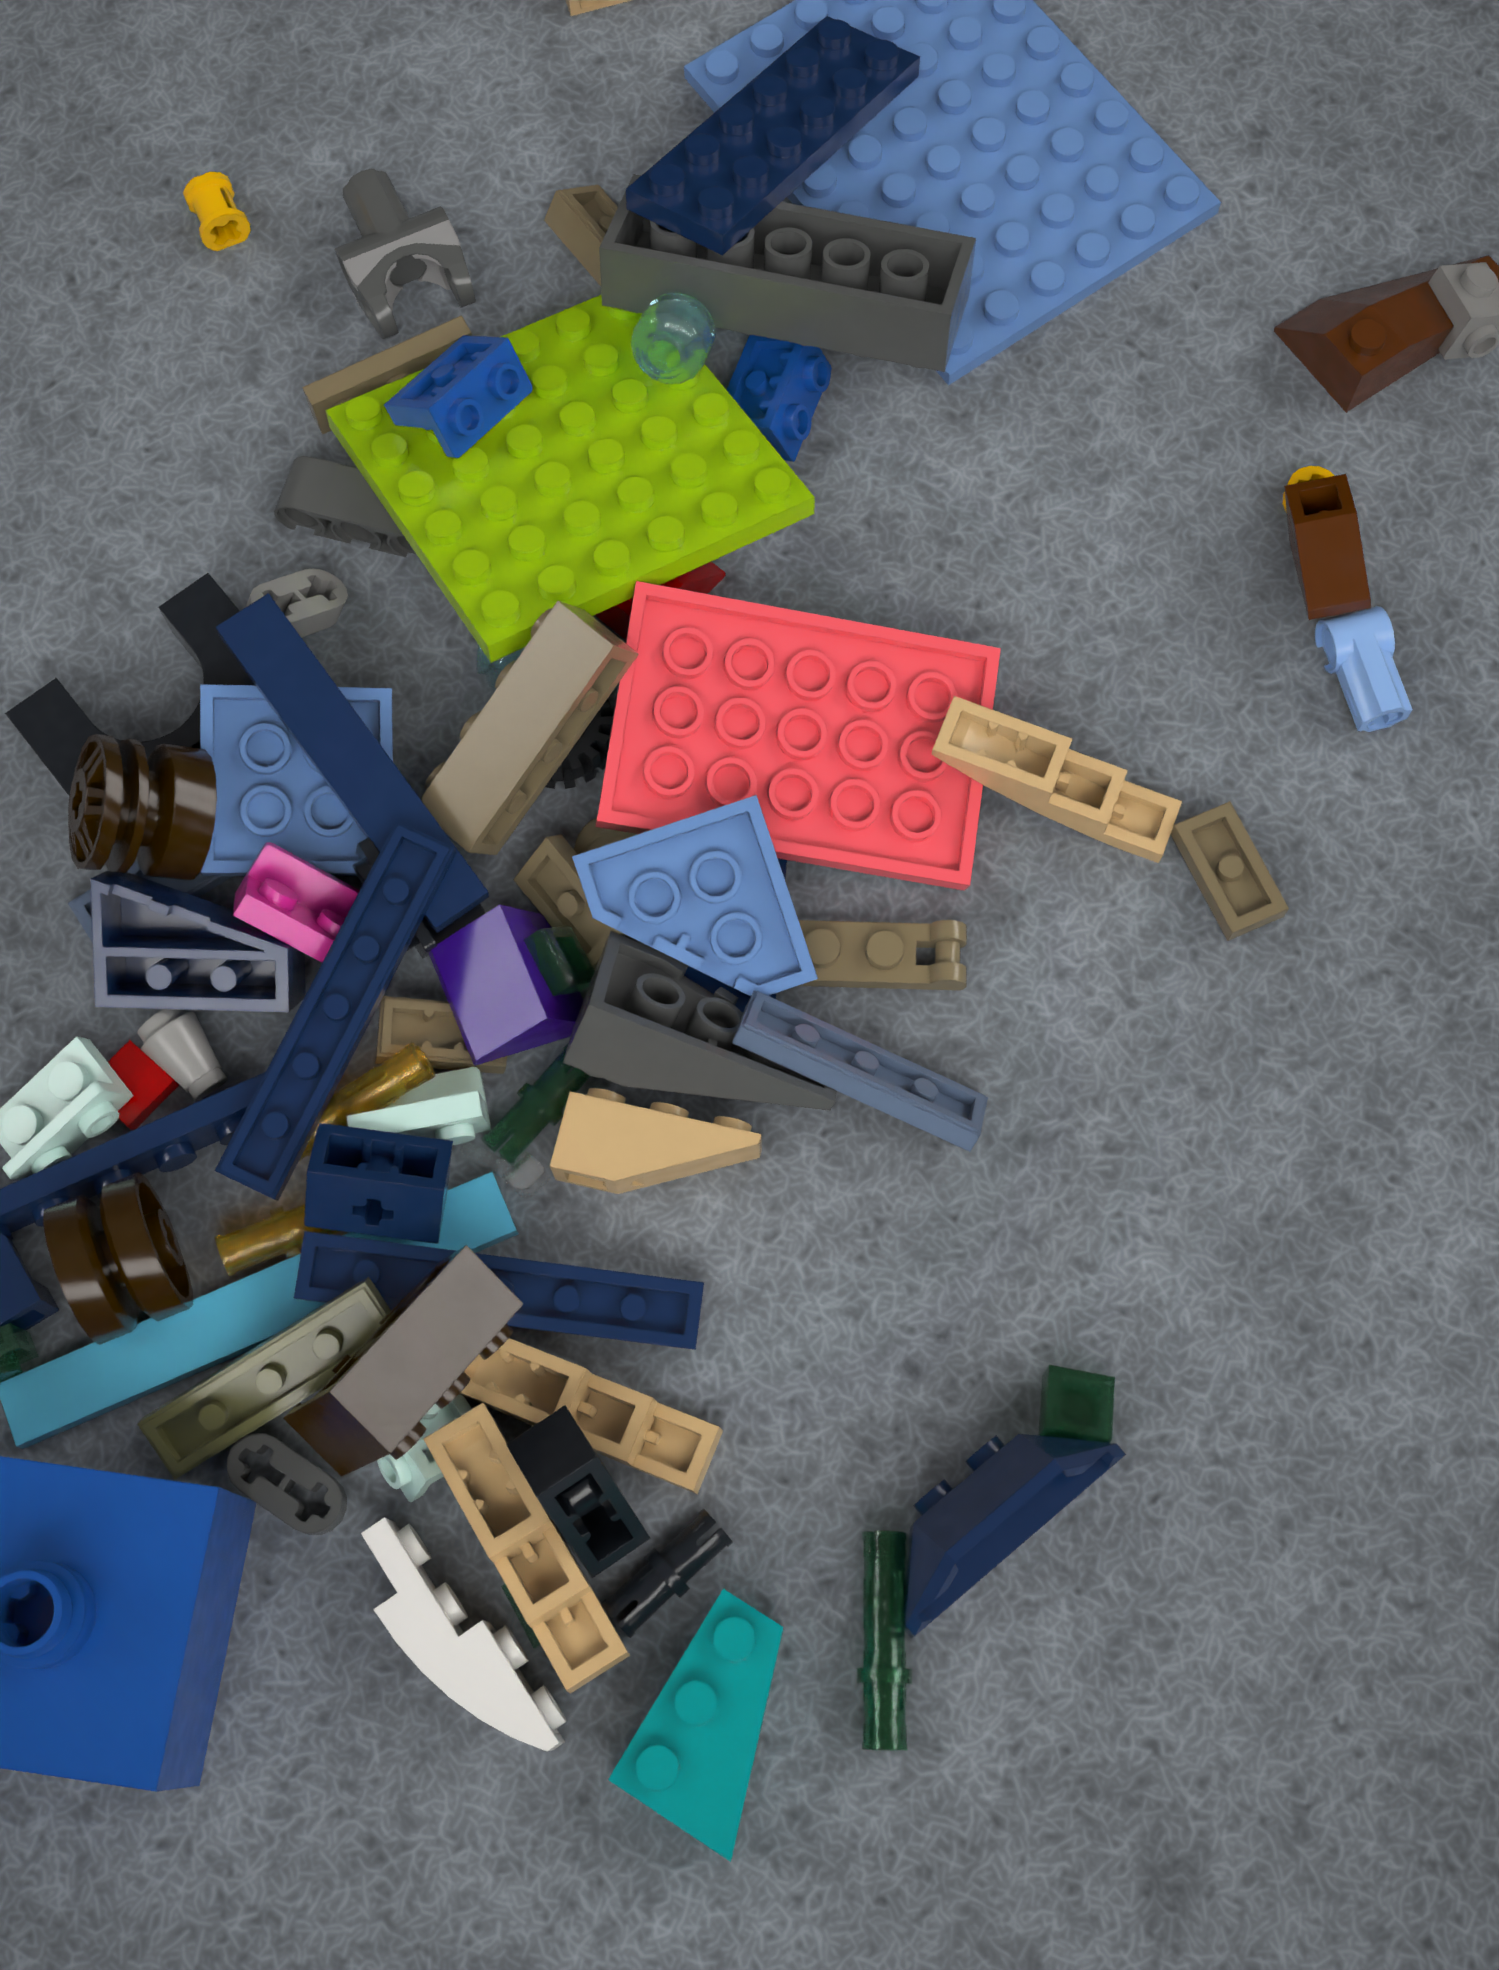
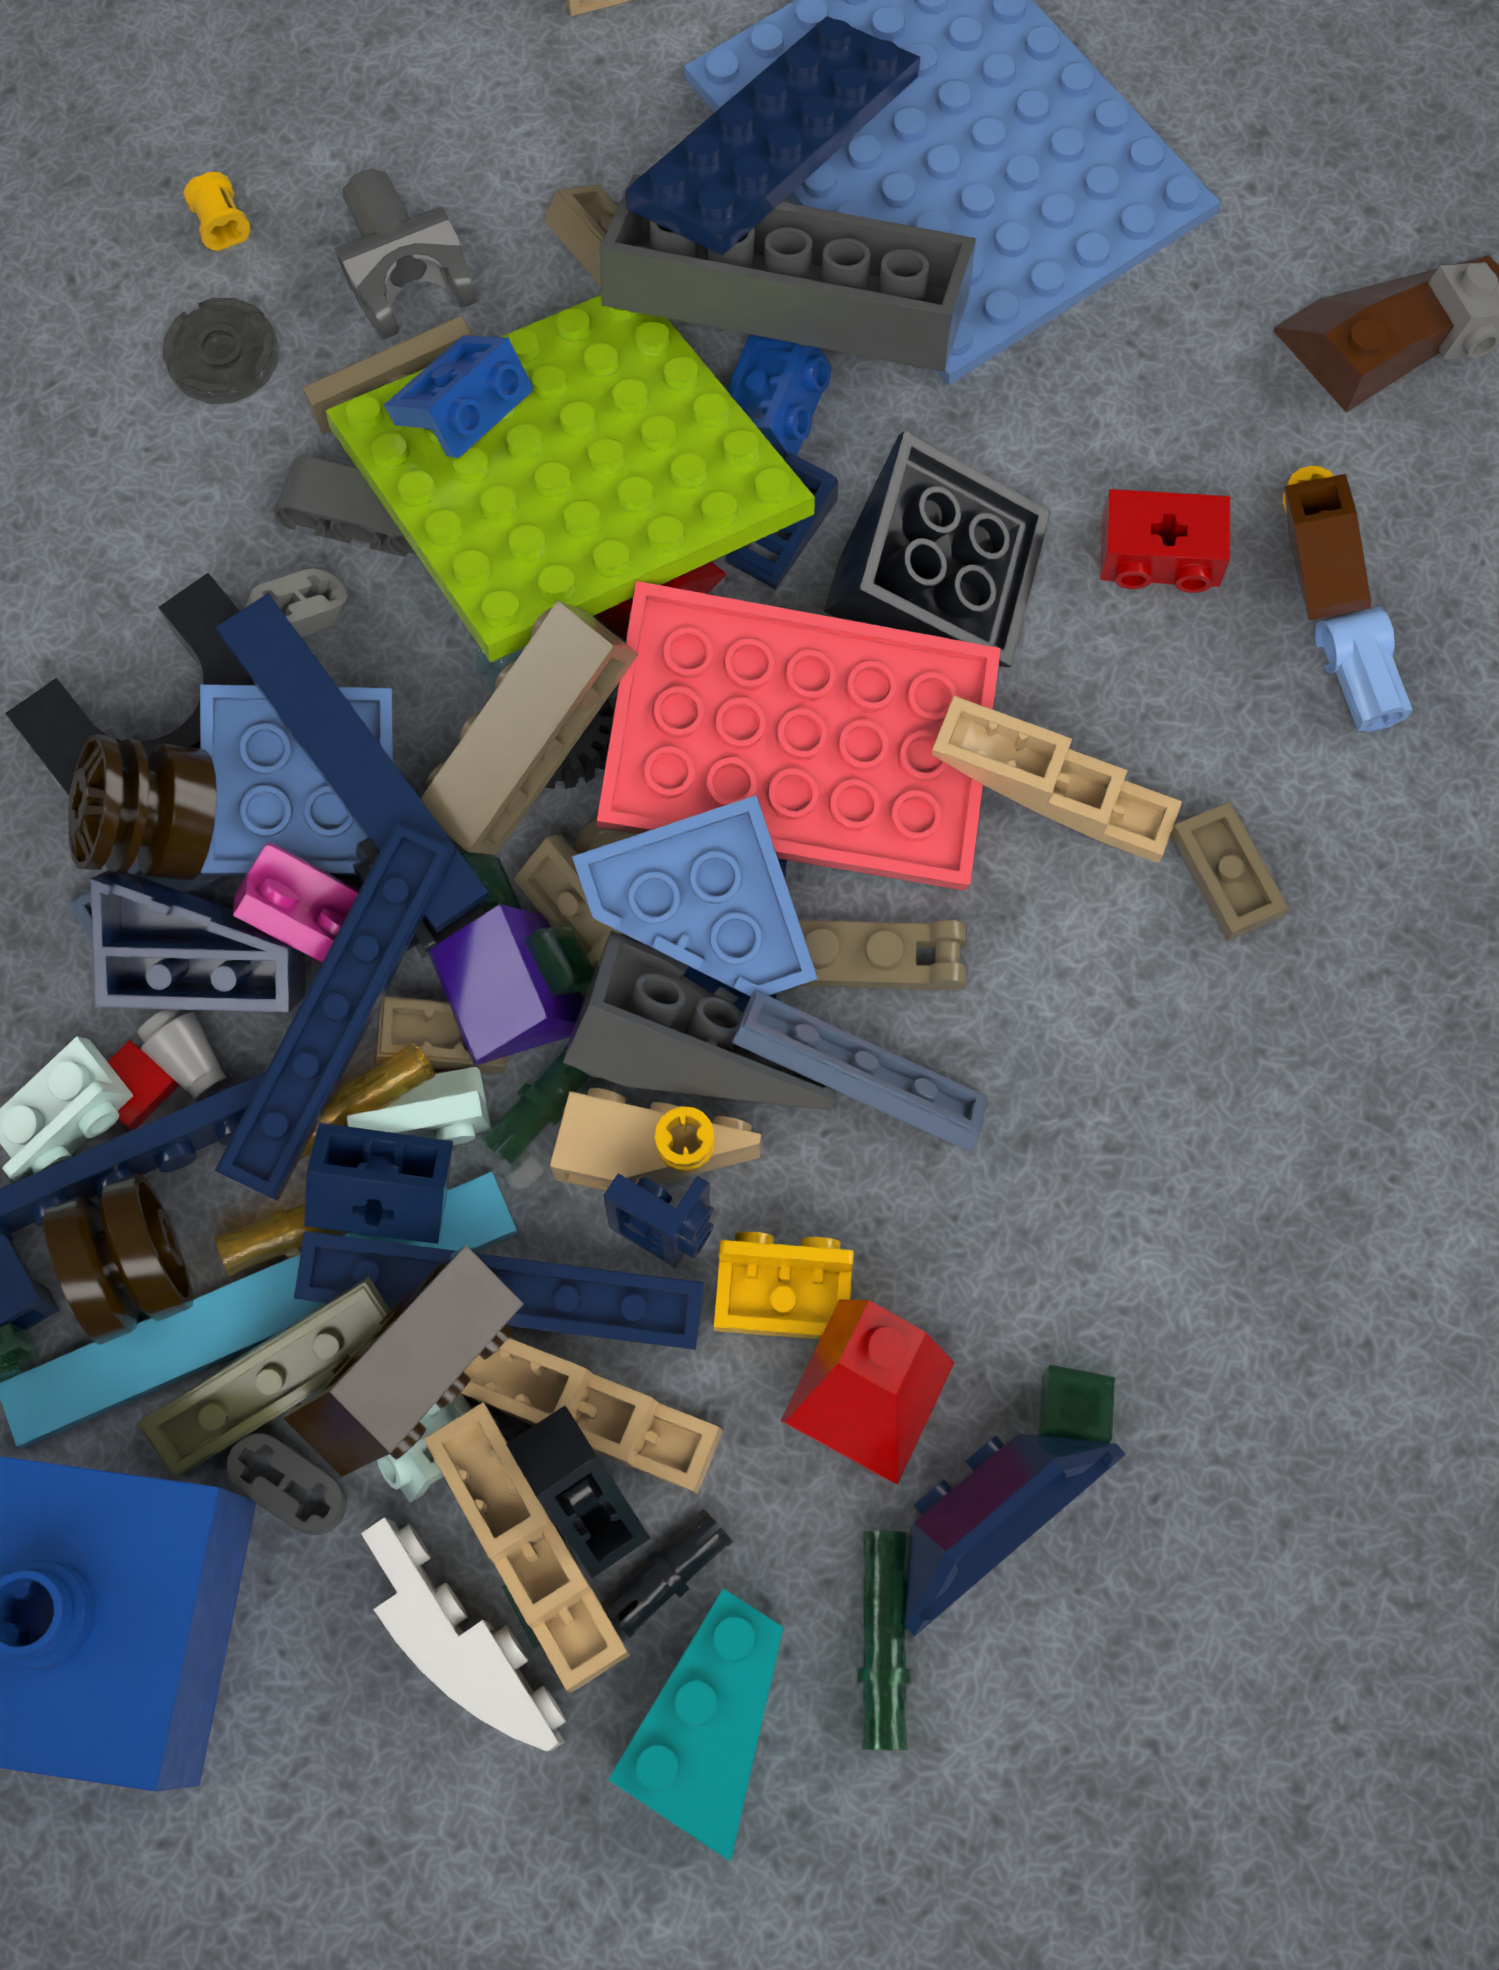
clear light blue head [631,292,716,384] -> none
none -> clear smoke tile [162,298,279,404]
none -> clear green tile [460,850,522,913]
none -> dark blue bracket [603,1173,714,1268]
none -> yellow bush [654,1106,715,1172]
none -> yellow bracket [714,1232,854,1340]
none -> dark blue slope [725,453,838,590]
none -> red slope [780,1300,954,1485]
none -> black slope [824,431,1051,668]
none -> red brick [1100,489,1231,593]

